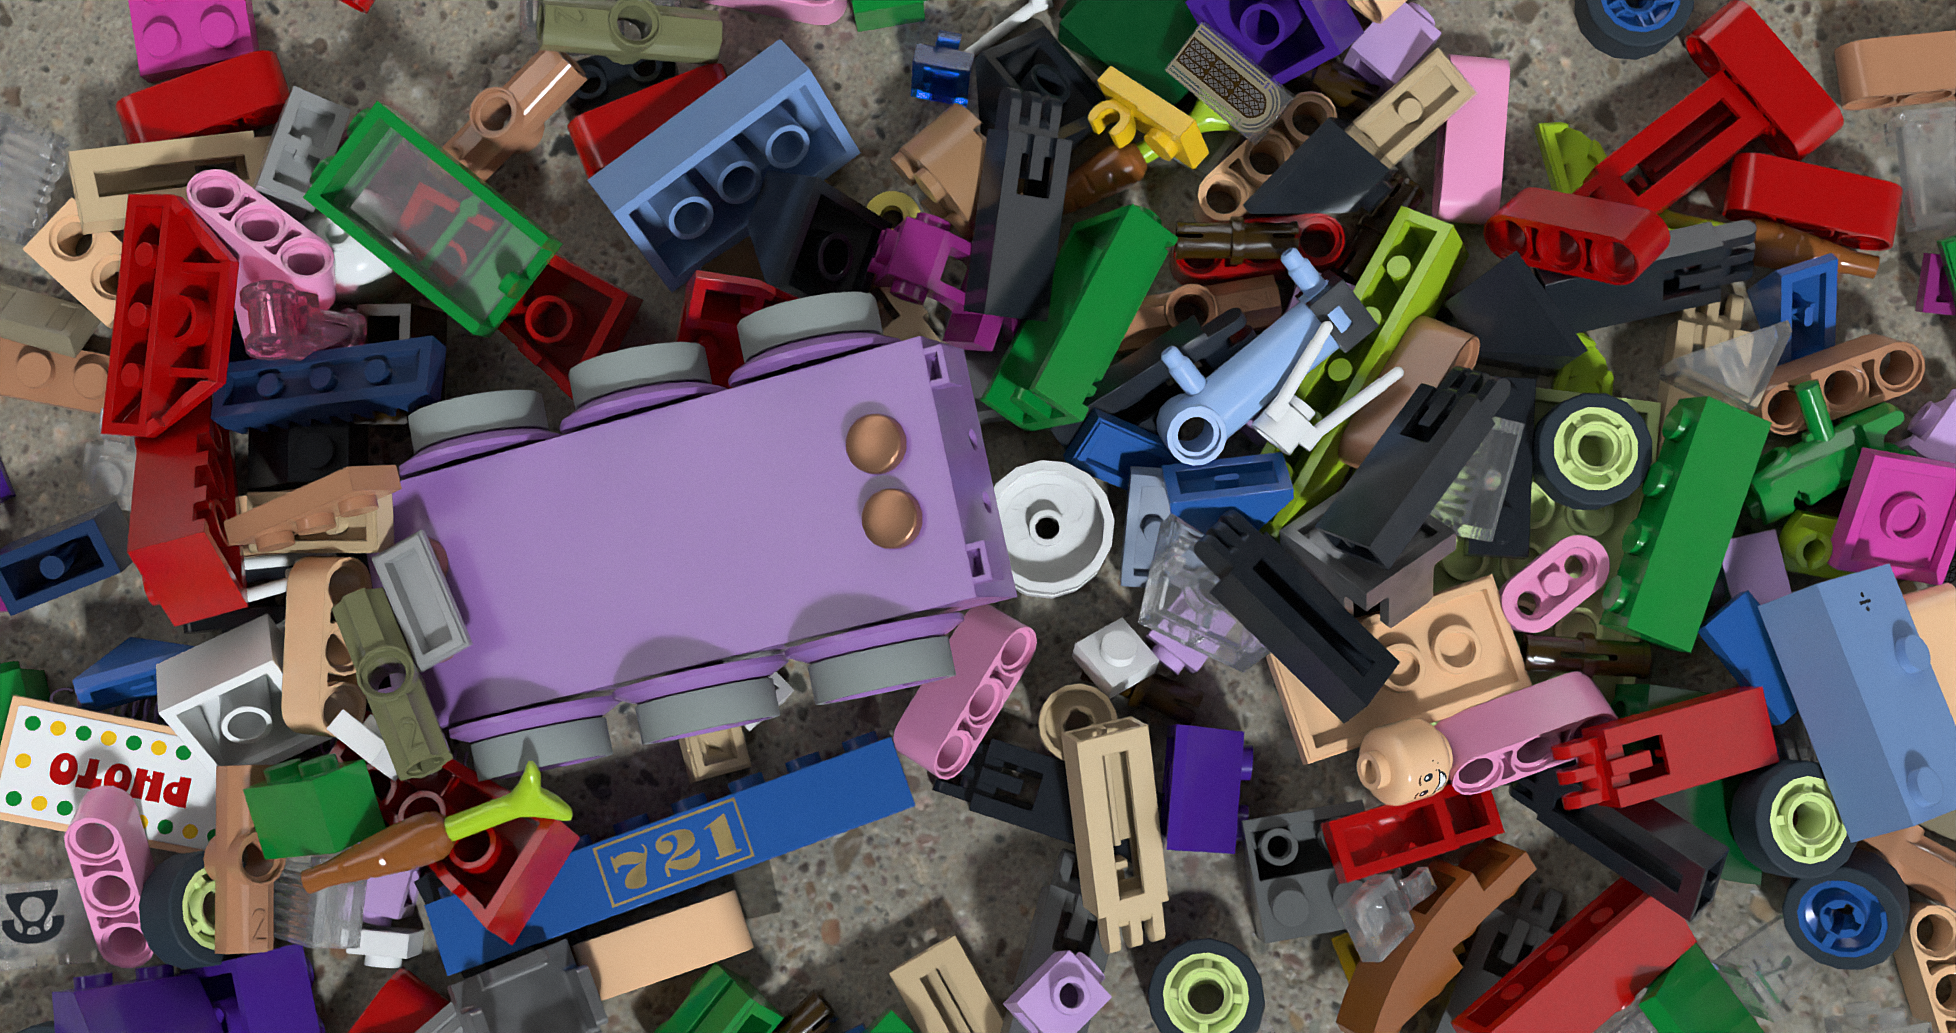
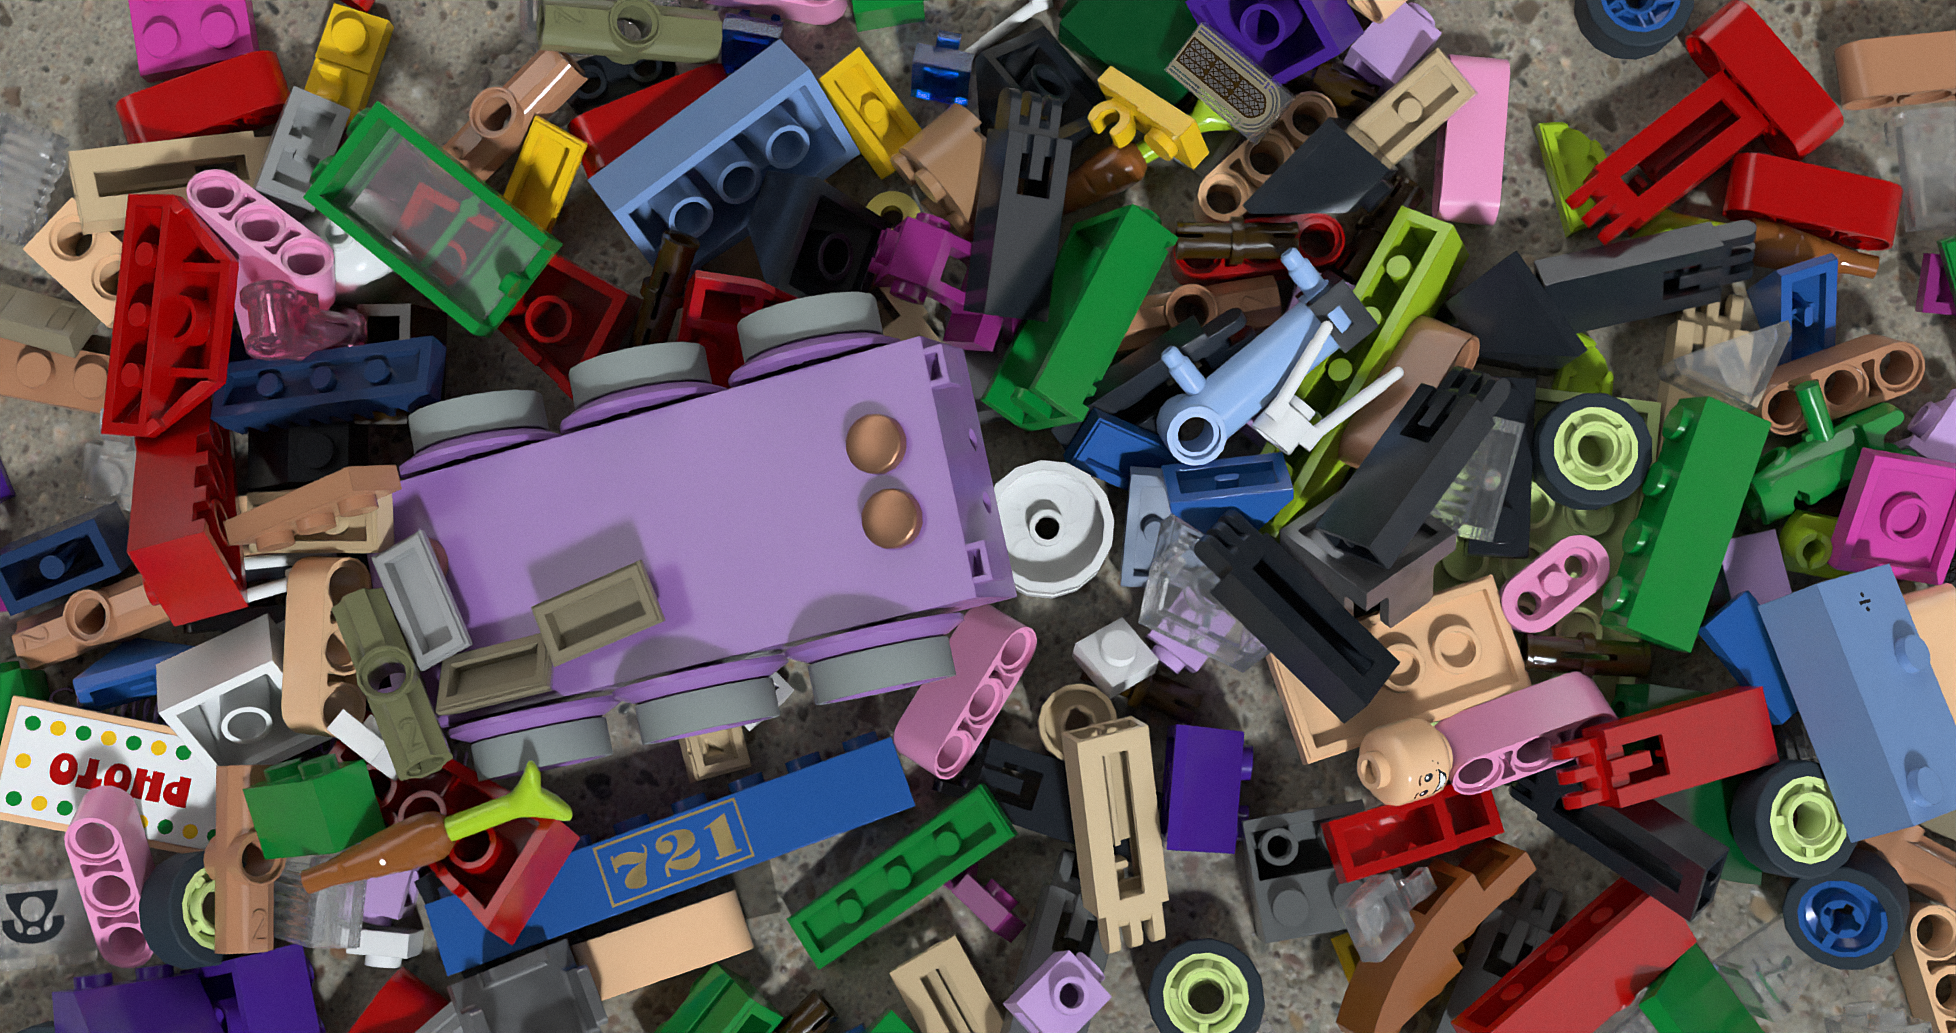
red beam [1483,187,1670,285] -> none
none -> nougat piece [11,574,170,670]
none -> yellow plate [304,3,394,130]
none -> dark tan tile [435,633,554,716]
none -> yellow tile [494,115,588,234]
none -> dark tan tile [531,560,666,667]
none -> dark brown pin [628,230,700,348]
none -> clear blue tile [721,9,784,74]
none -> green tile [786,783,1018,970]
none -> yellow plate [817,47,922,180]
none -> magenta plate [943,862,1027,943]

